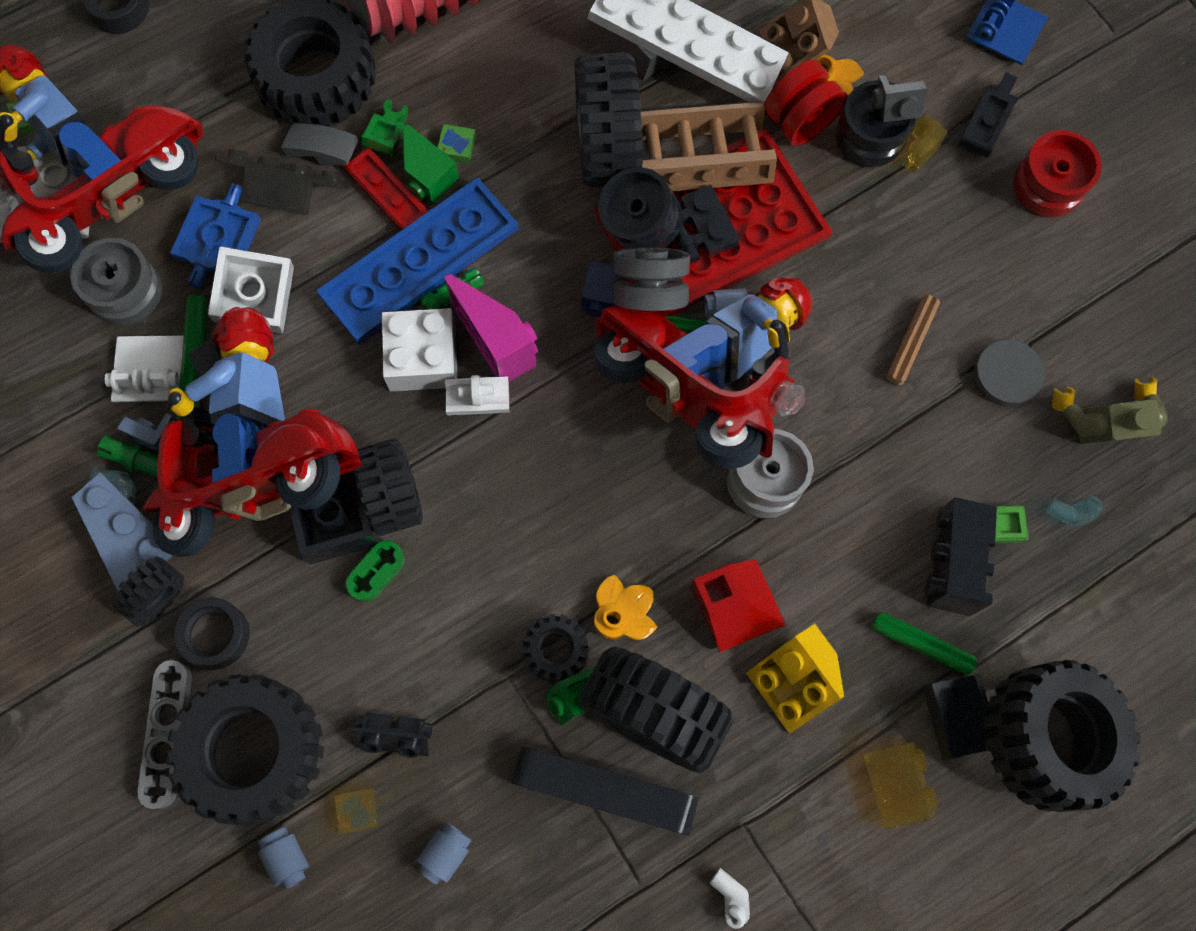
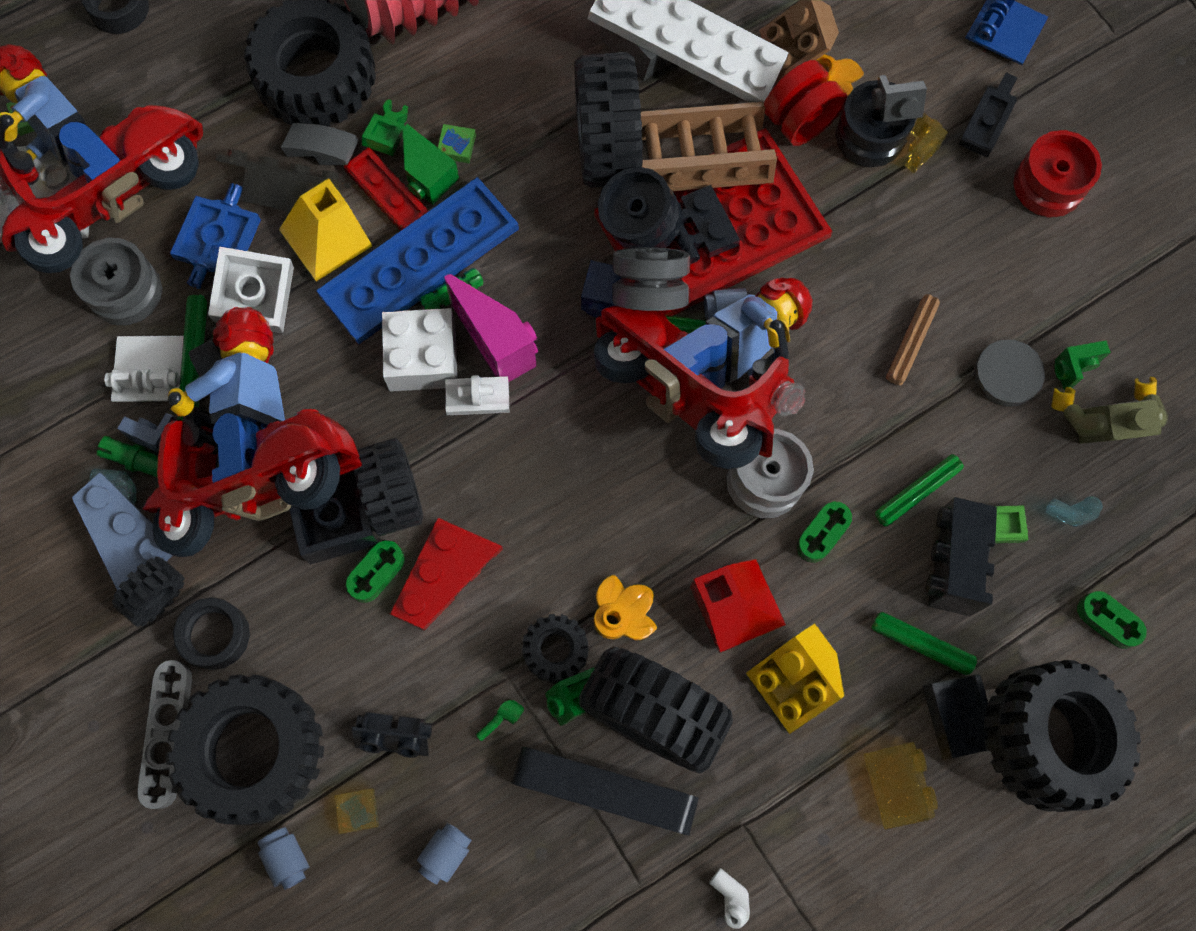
none -> yellow slope [279,178,372,282]
none -> red wing [390,518,503,631]
none -> green hand [476,700,524,741]
none -> green beam [797,501,852,563]
none -> green axle [875,454,964,527]
none -> green bracket [1054,340,1111,390]
none -> green beam [1077,591,1147,649]

